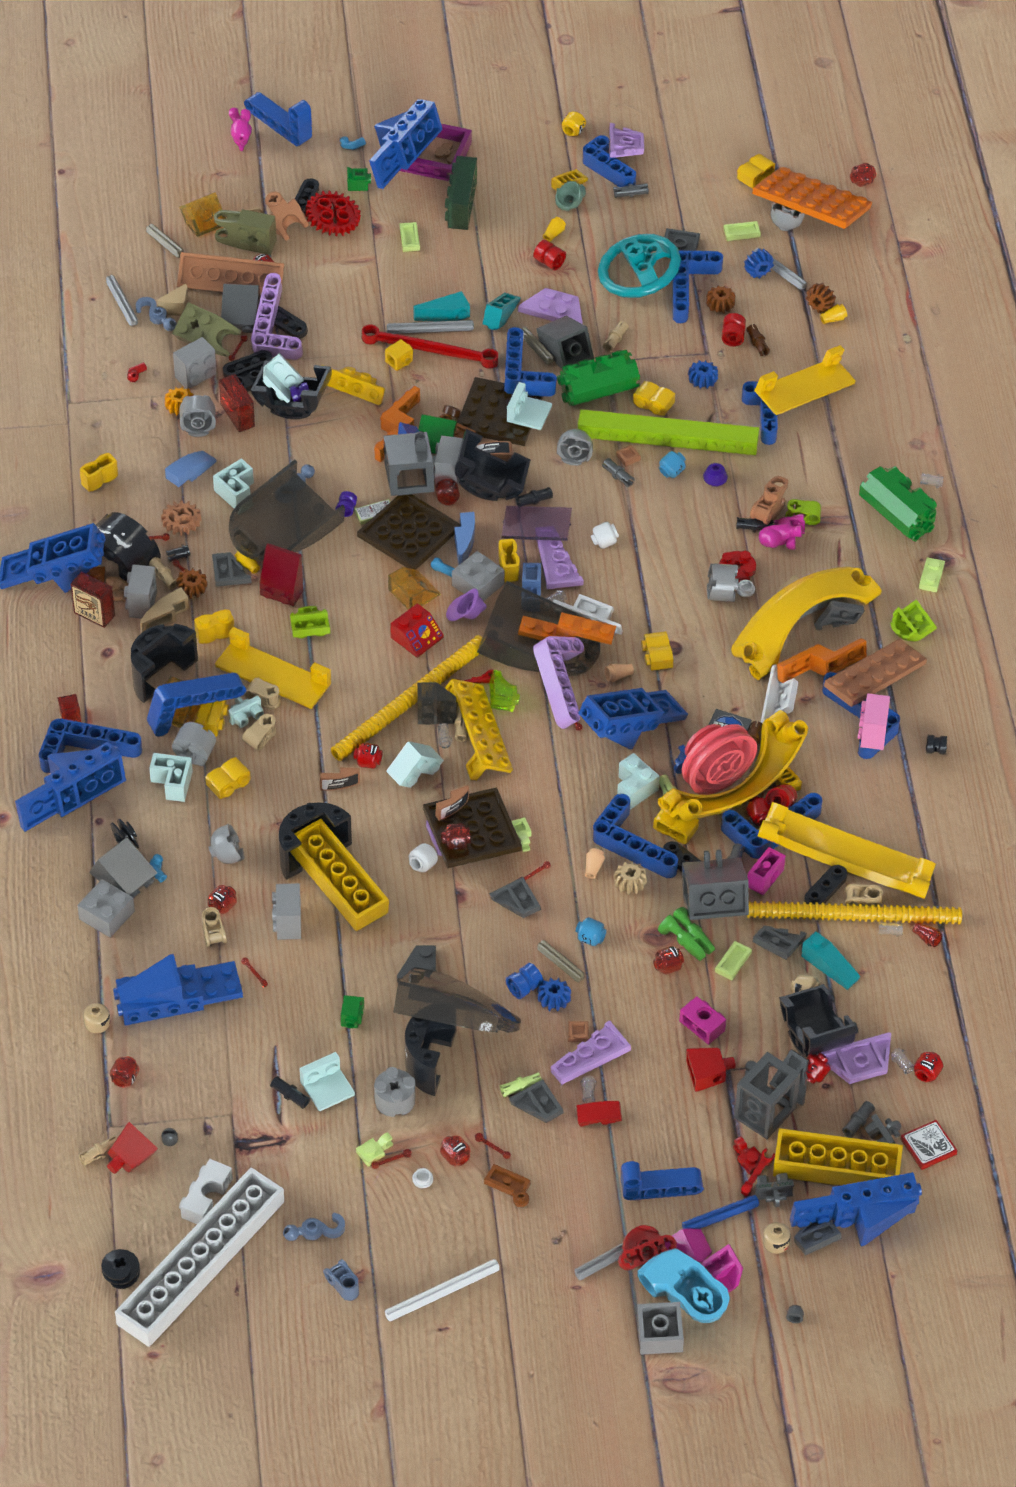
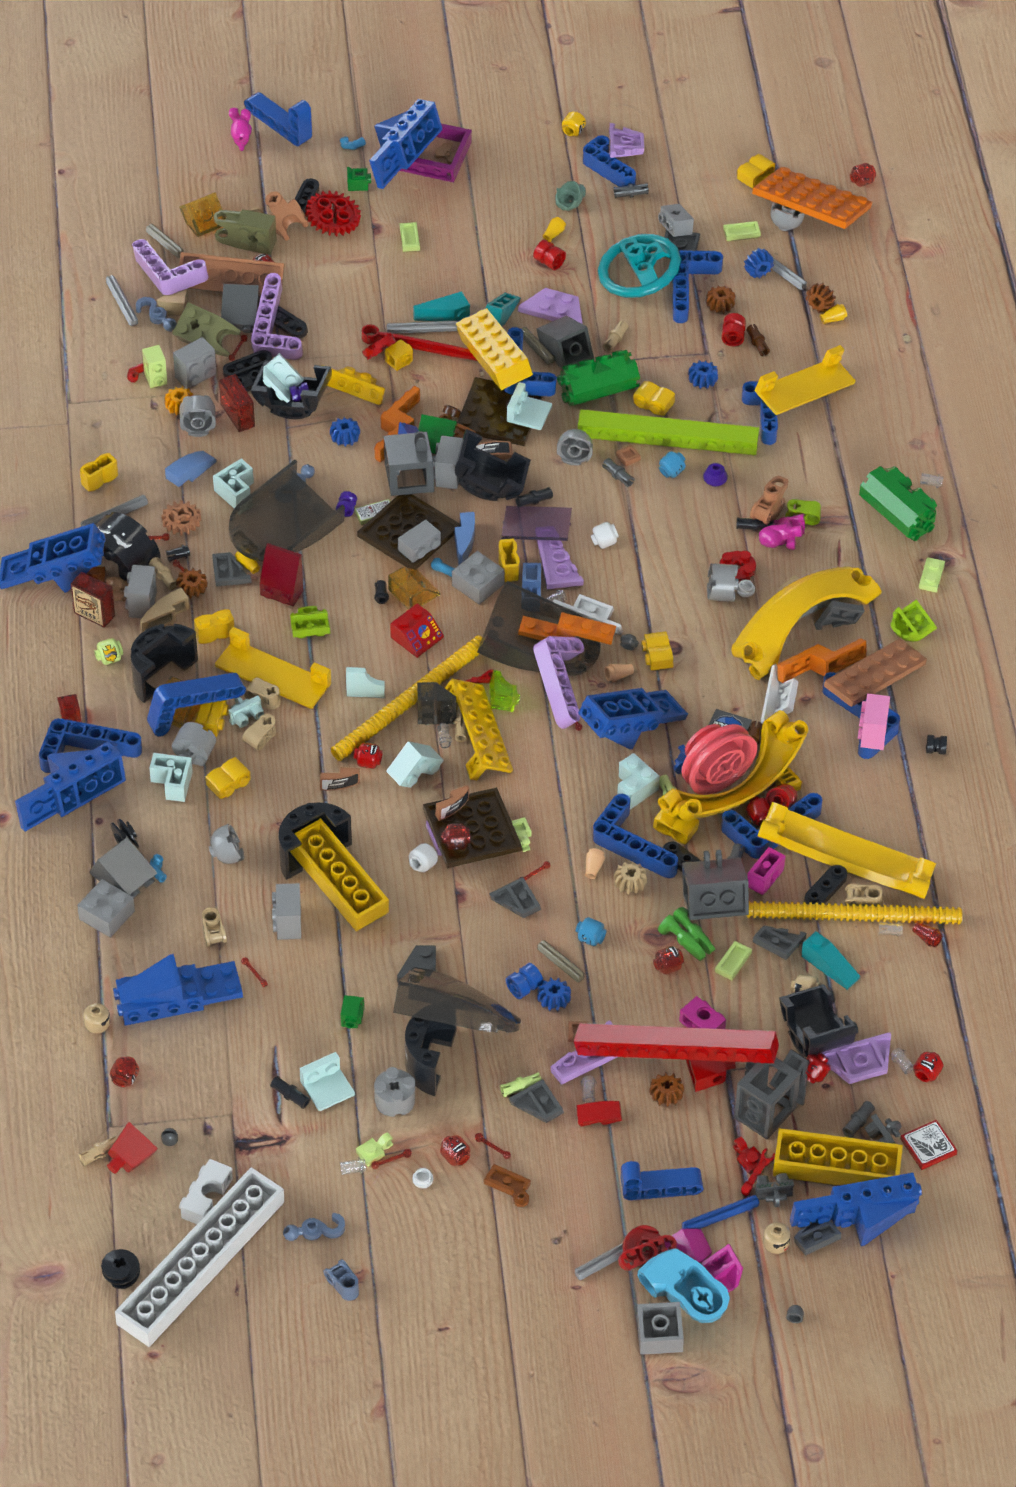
clear red head [208,885,237,914] -> none
white axle [385,1259,500,1321] -> none
clear red head [435,478,460,505] -> none
clear green brick [445,156,477,230] -> none
medium lavender piece [446,589,487,621] -> none
yellow slope [551,169,588,191] -> none
none -> light grey axle [81,495,148,527]
none -> yellowish green head [94,638,124,665]
none -> lavender beam [132,239,209,295]
none -> yellowish green brick [142,345,167,388]
none -> blue gear [330,416,360,447]
none -> clear pin [340,1157,366,1175]
none -> light aqua tile [346,667,385,698]
none -> red plate [362,332,396,360]
none -> black pin [374,580,389,604]
none -> light grey brick [398,520,441,562]
none -> yellow brick [456,308,533,390]
none -> brick [574,1023,779,1063]
none -> dark grey plate [620,634,639,650]
none -> dark orange gear [649,1072,684,1107]
none -> light grey brick [658,204,694,237]

